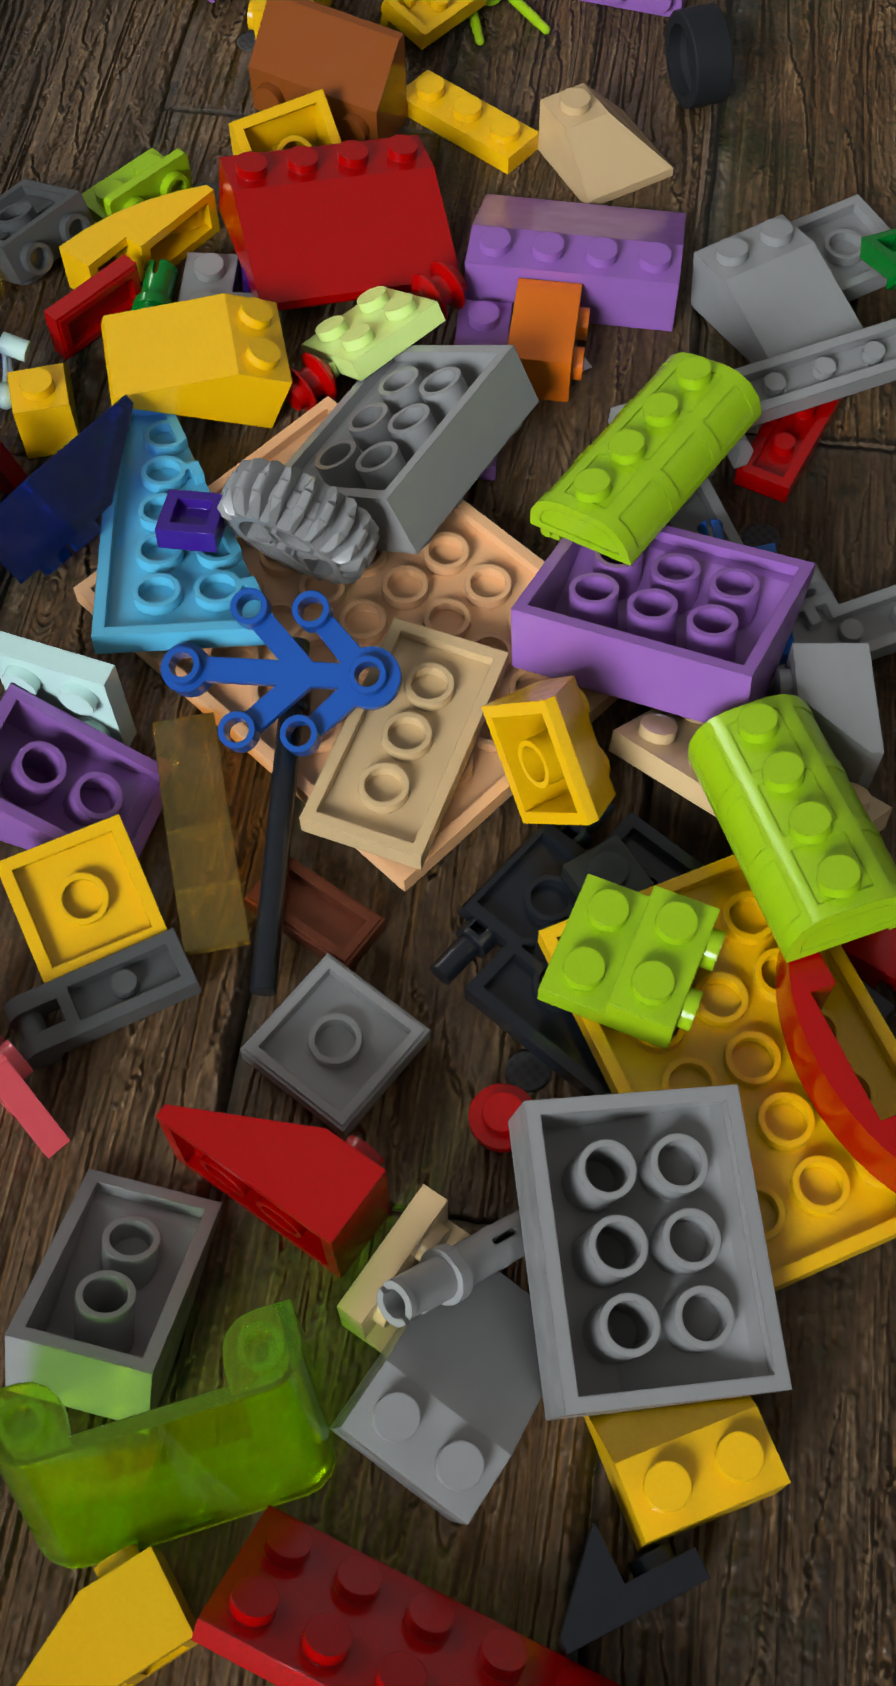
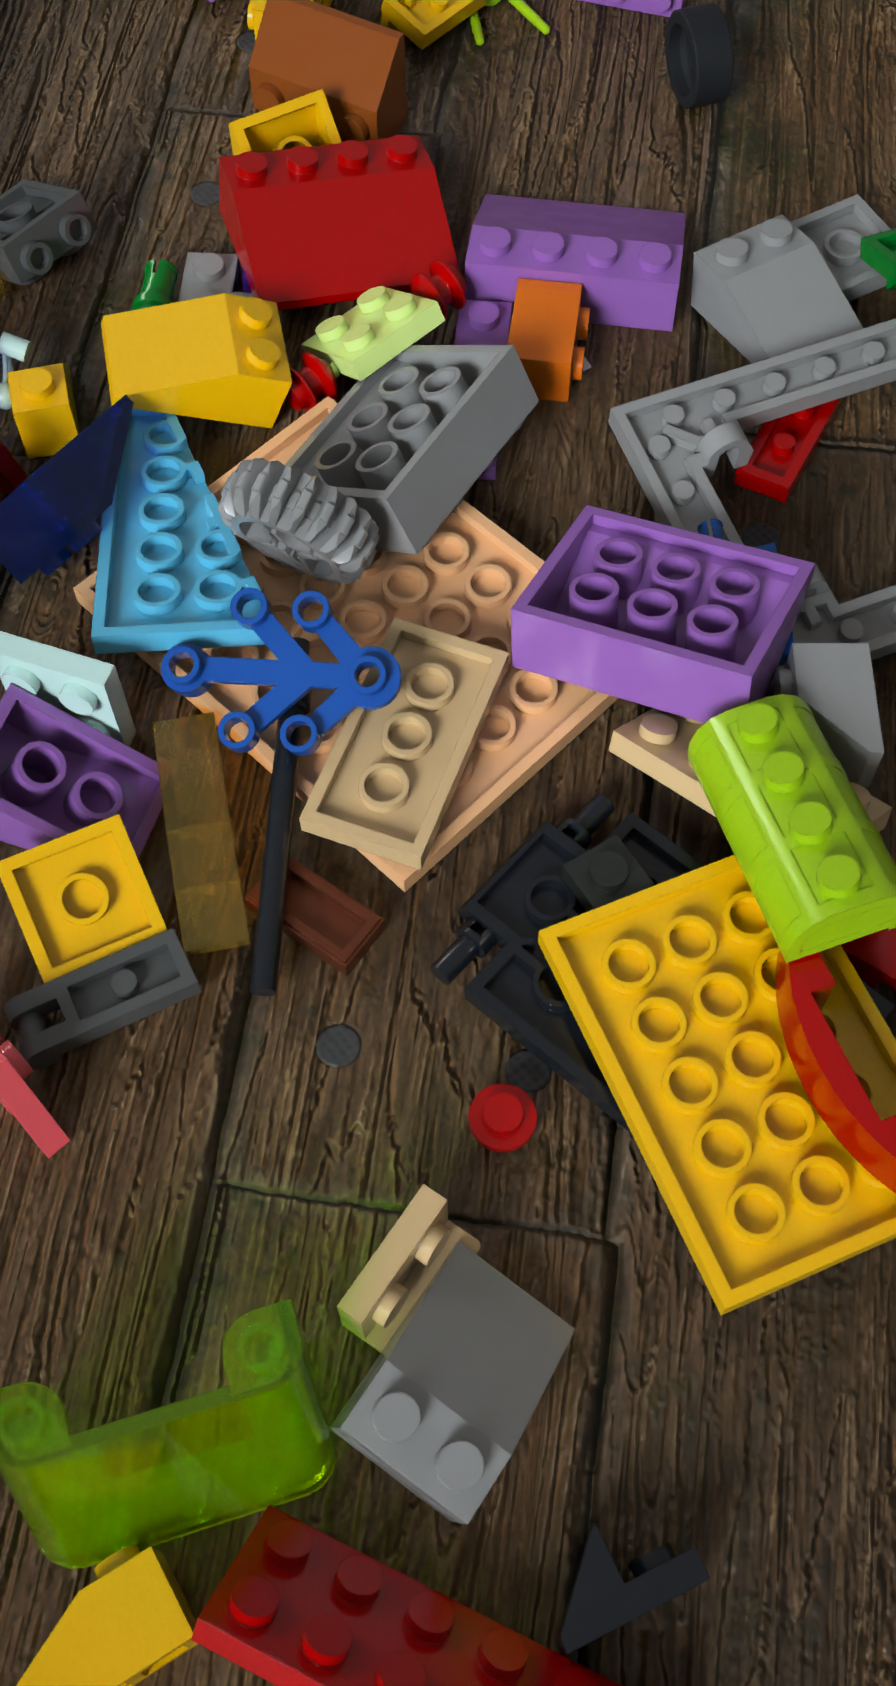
light grey slope [4,1169,222,1429] -> none
red tile [43,254,142,360] -> none
yellow slope [59,185,220,290] -> none
lime bracket [82,148,193,223] -> none
dark purple plate [155,489,226,553] -> none
red slope [155,1104,391,1279] -> none
light grey plate [240,953,431,1139] -> none
light grey pin [376,1209,525,1328] -> none
yellow plate [406,69,539,175] -> none
yellow slope [481,676,616,825] -> none
light grey slope [508,1084,792,1421] -> none
lime container [530,352,762,566] -> none
lime plate [537,873,726,1050] -> none
tan slope [538,83,674,205] -> none
yellow slope [584,1395,791,1551] -> none

